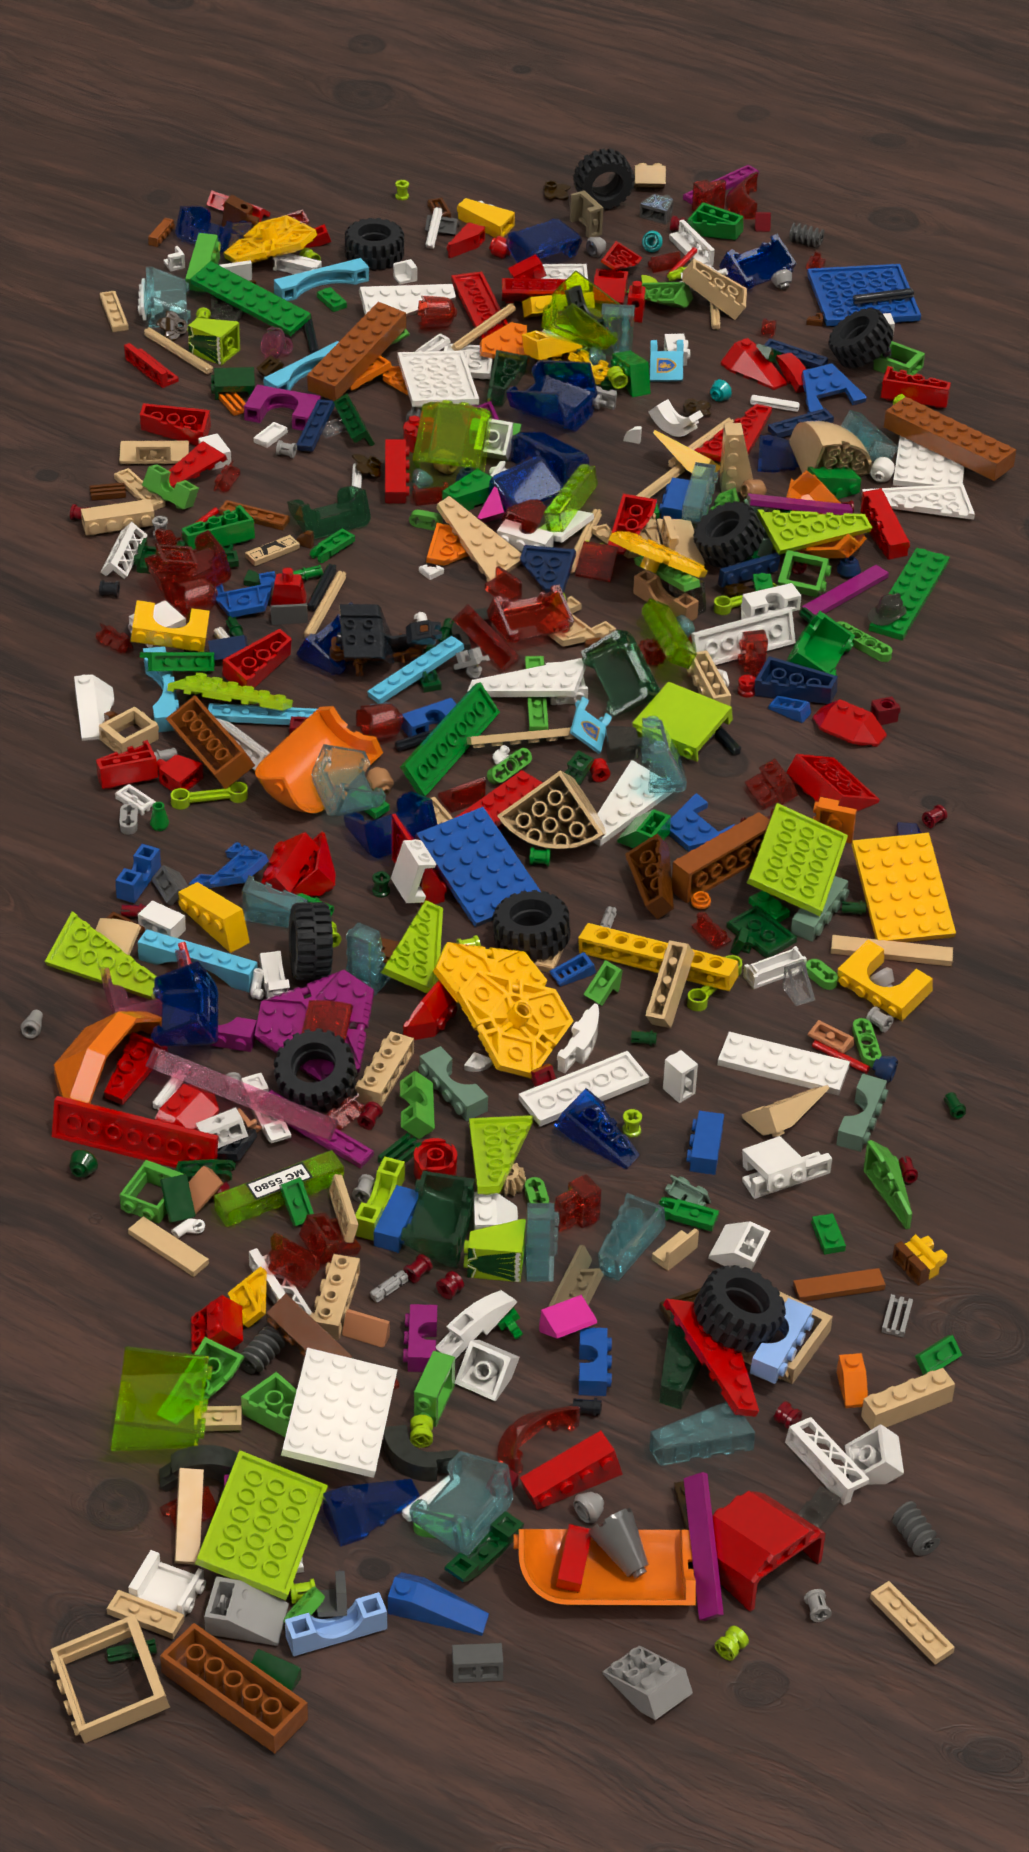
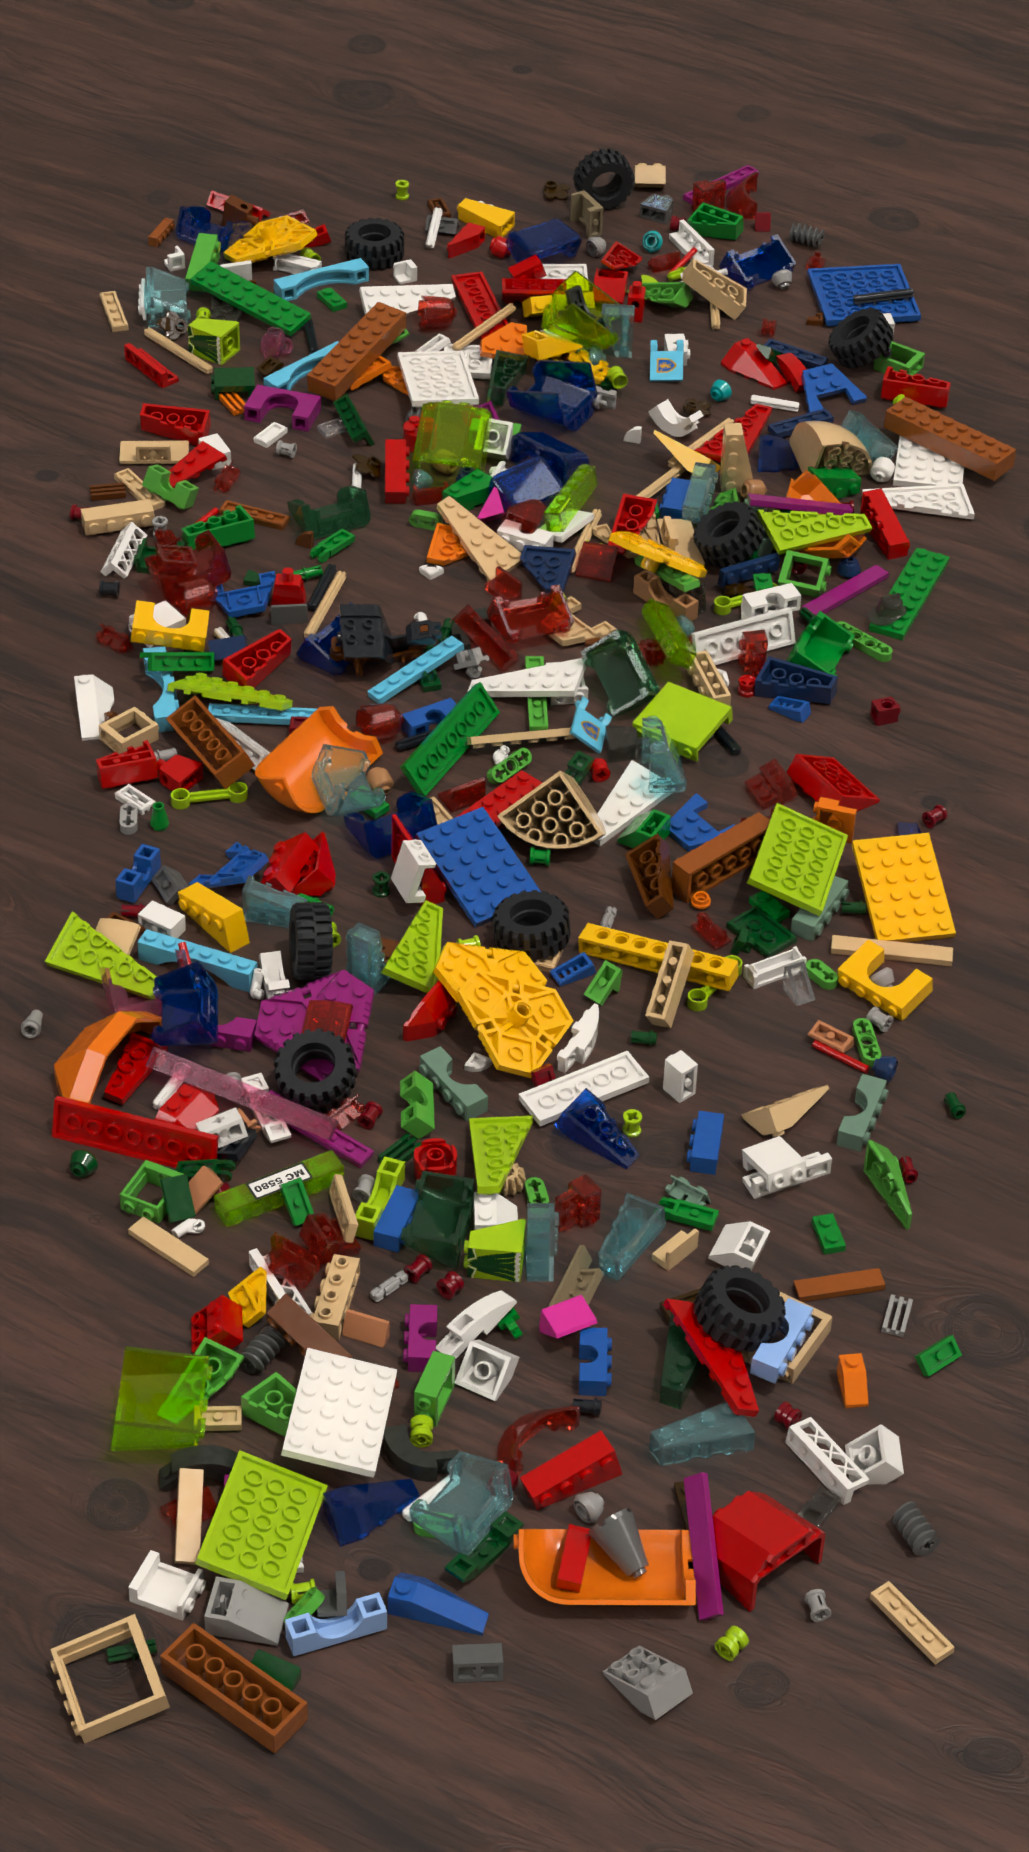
tan plate [107,1590,184,1639] -> none
dark green plate [219,543,239,568] -> none
tan tile [245,535,300,566] -> none
dark blue plate [297,400,335,451] -> none
tan brick [355,1032,414,1107] -> none
green wedge [611,350,651,397] -> none
white plate [718,1032,850,1096] -> none
red wedge [812,699,887,747] -> none
tan brick [861,1368,955,1430] -> none
hips [892,1234,947,1286] -> none

